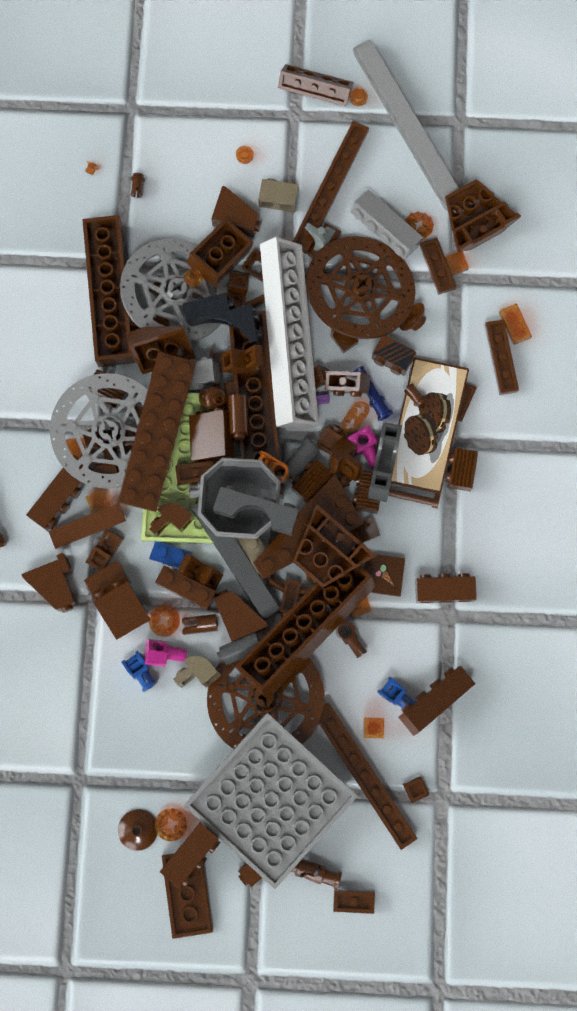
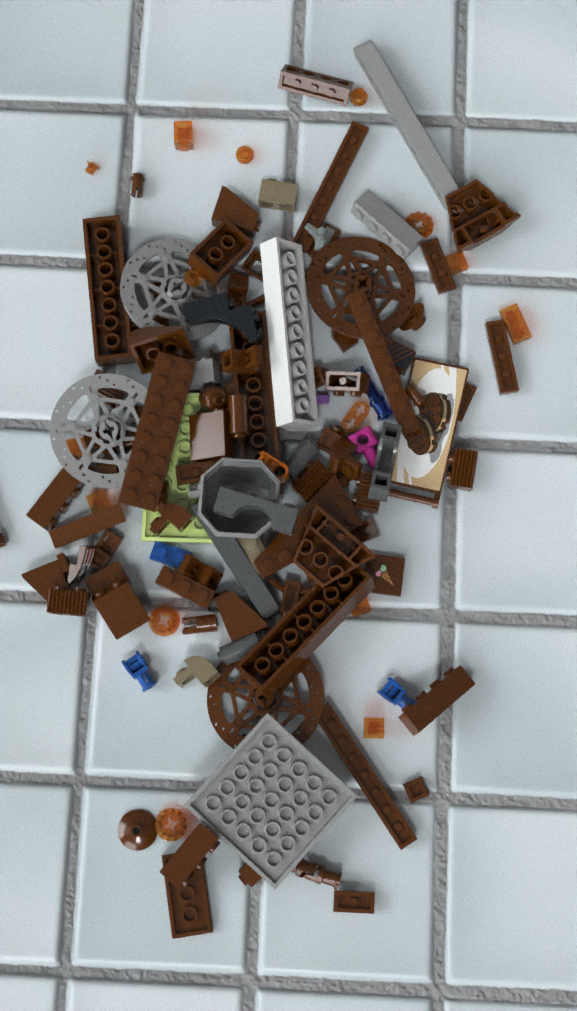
dark pink piece [145,639,187,667] -> none
reddish brown pin [336,622,367,658] -> none
reddish brown brick [415,573,477,603] -> none
none -> reddish brown brick [46,586,91,617]
none -> slope [67,545,96,583]
none -> reddish brown piece [158,483,169,510]
none -> clear orange brick [174,121,194,151]
none -> reddish brown plate [346,289,421,436]

